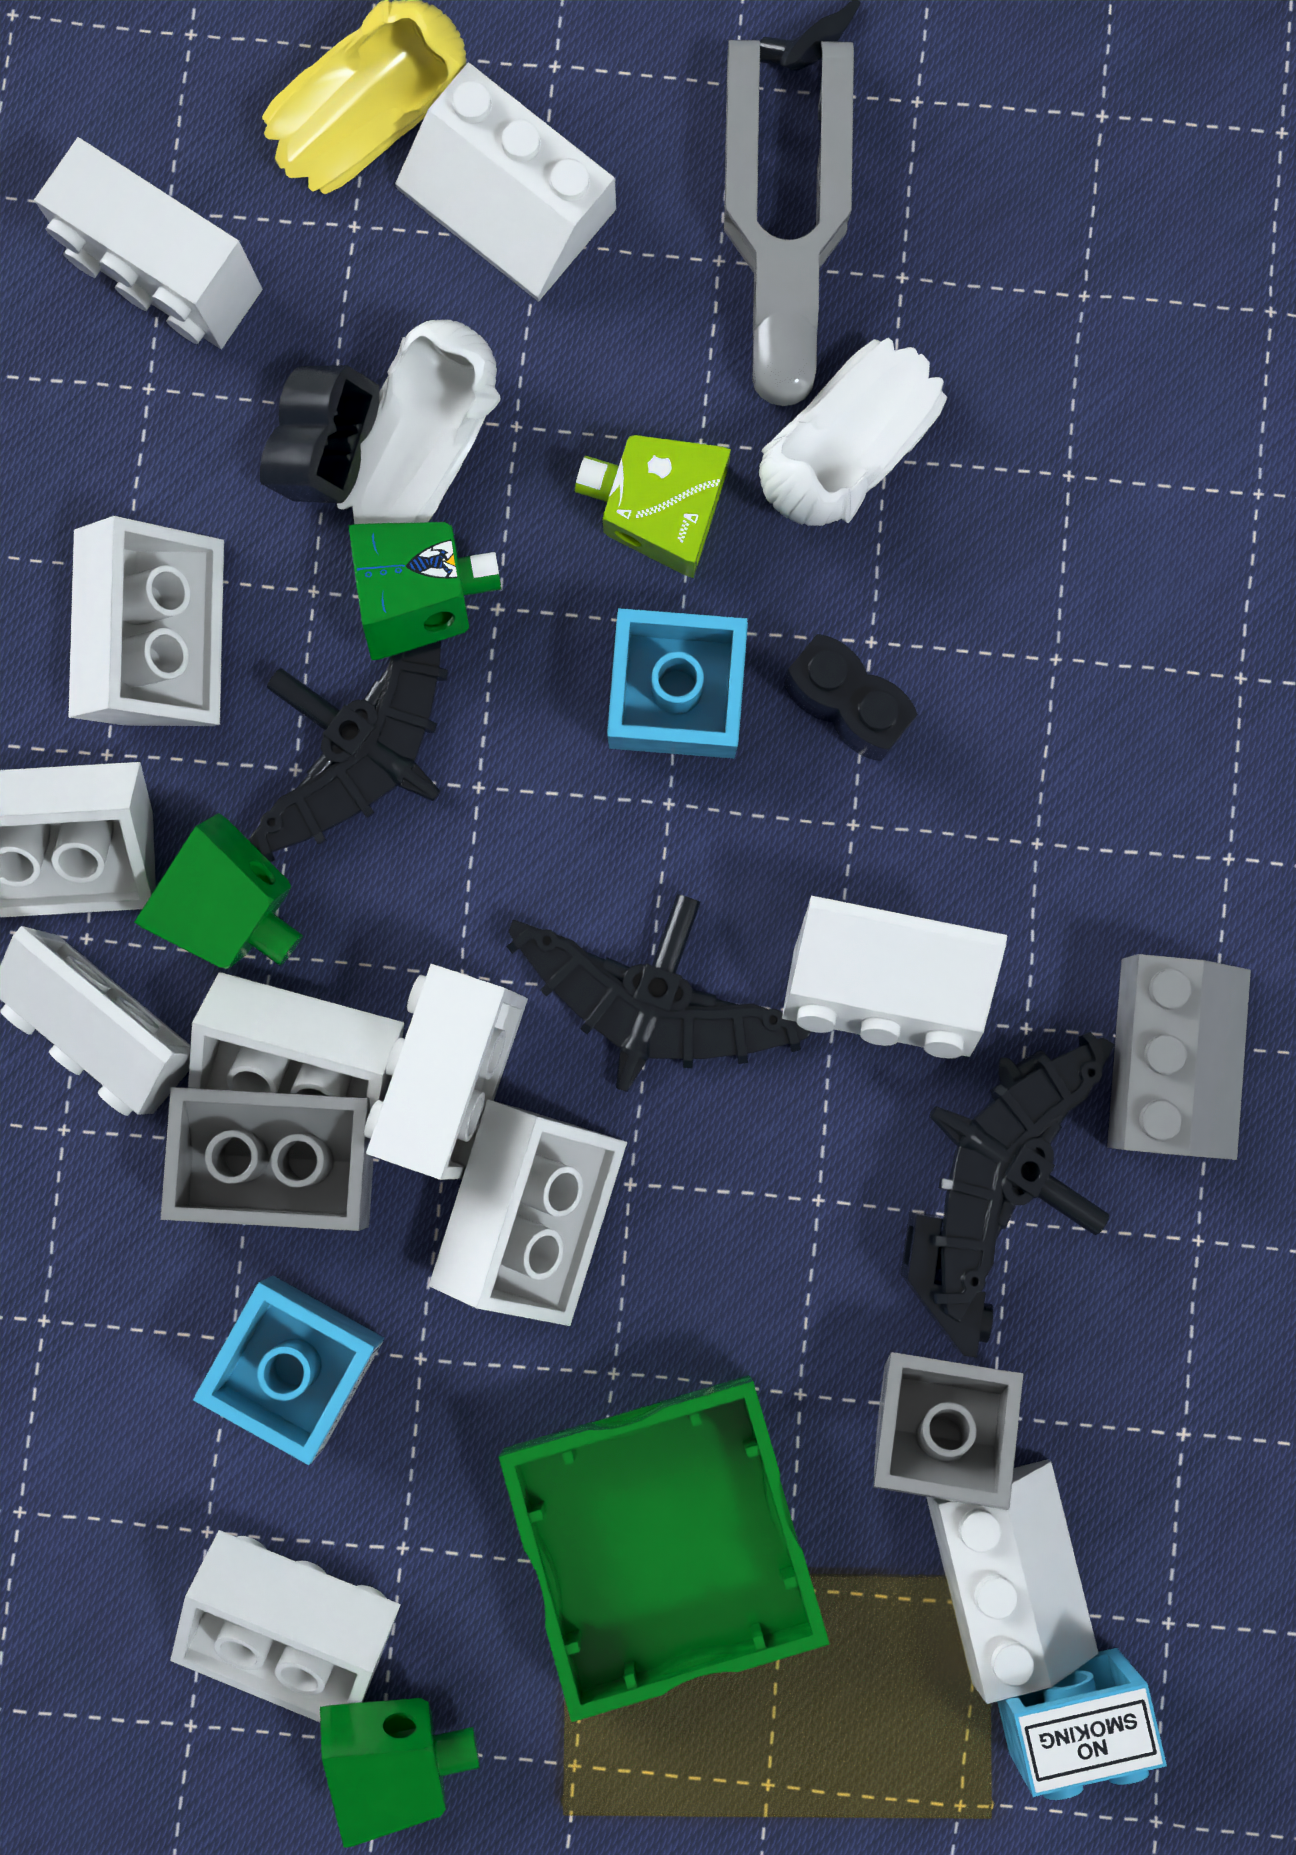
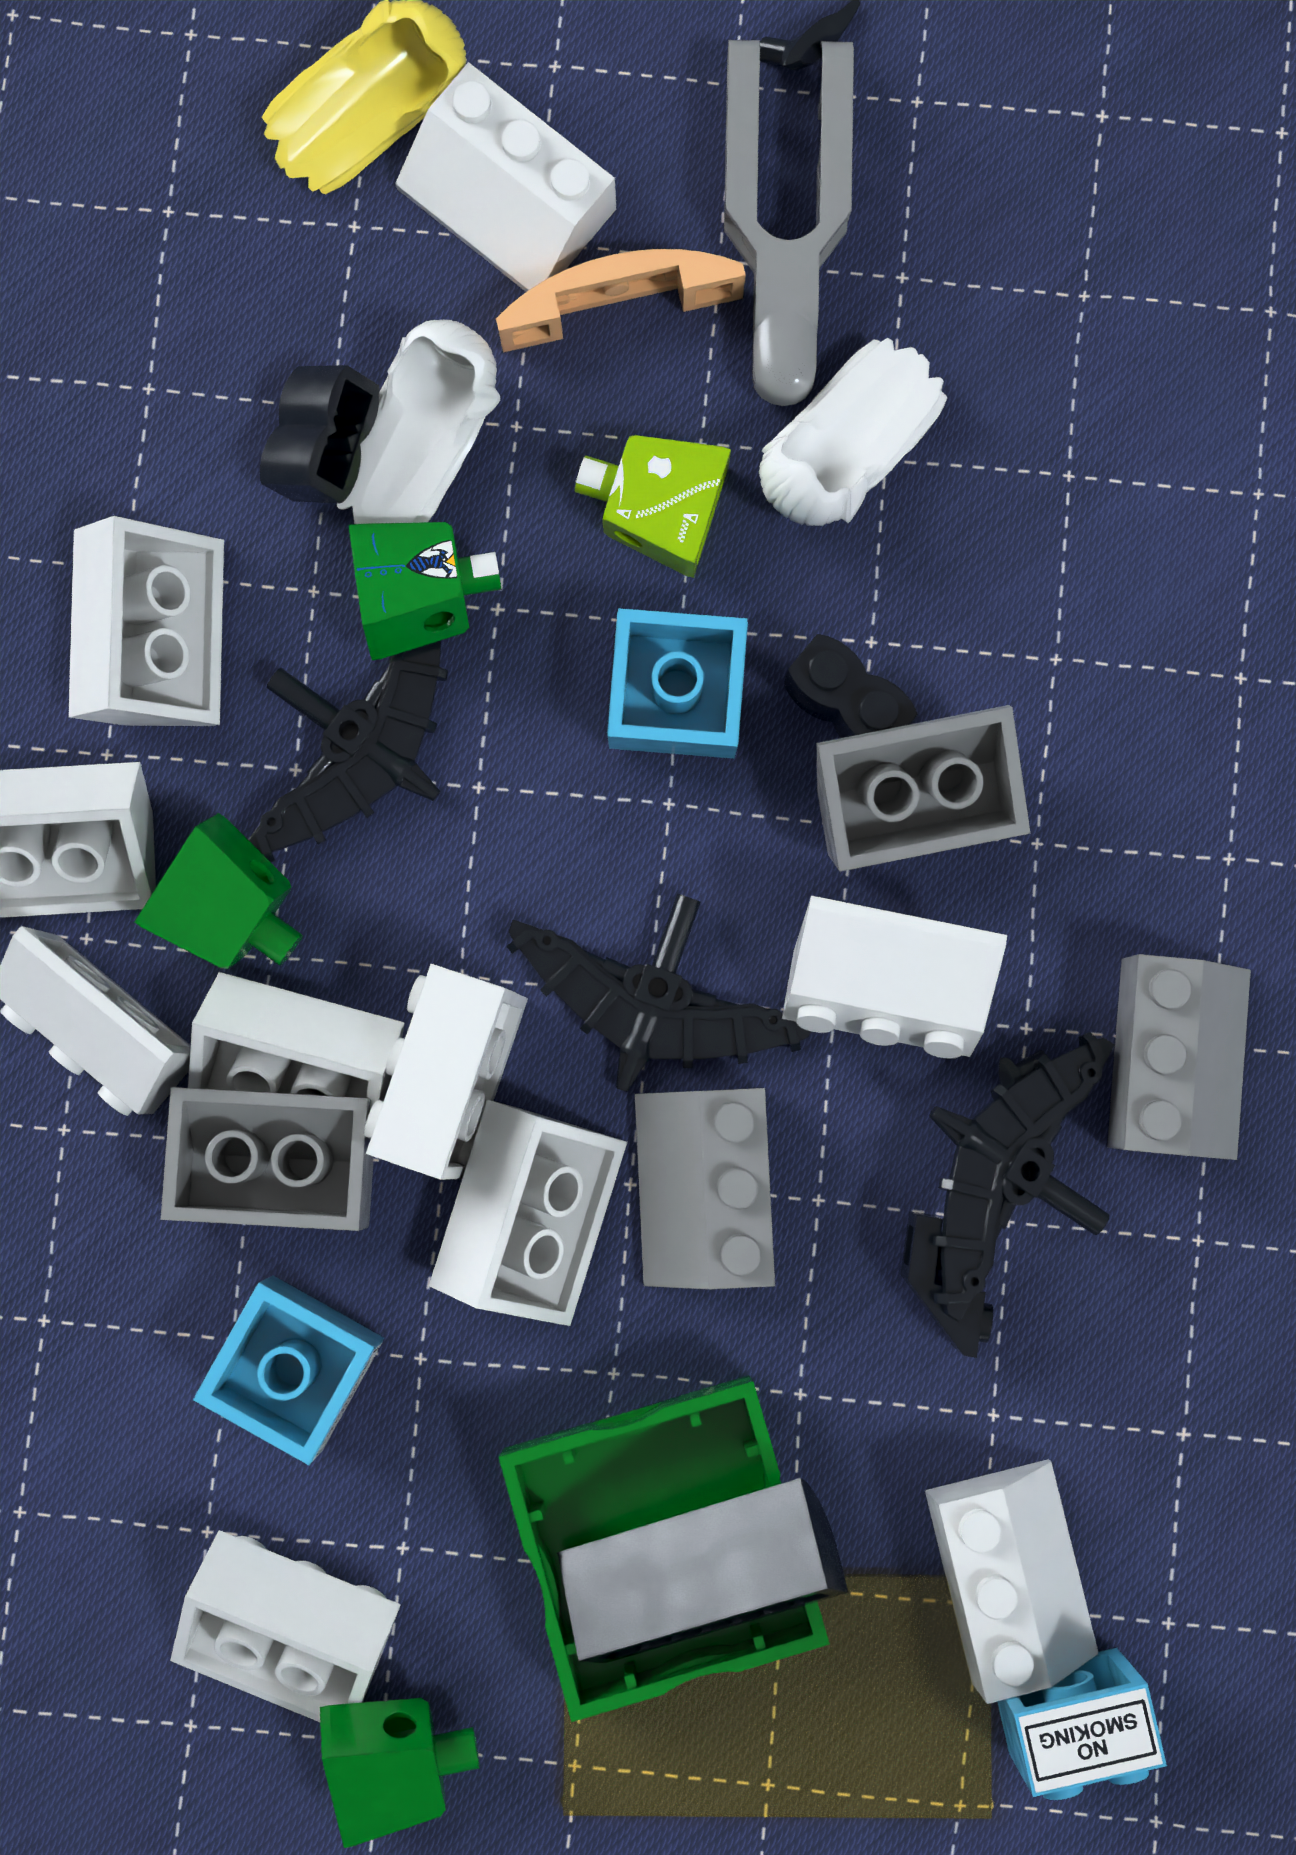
white brick [34,137,263,350] -> none
light grey slope [873,1352,1023,1510] -> none
none -> light nougat slope [496,249,746,352]
none -> brick [557,1478,849,1663]
none -> light grey slope [635,1088,775,1289]
none -> light grey slope [816,705,1031,872]

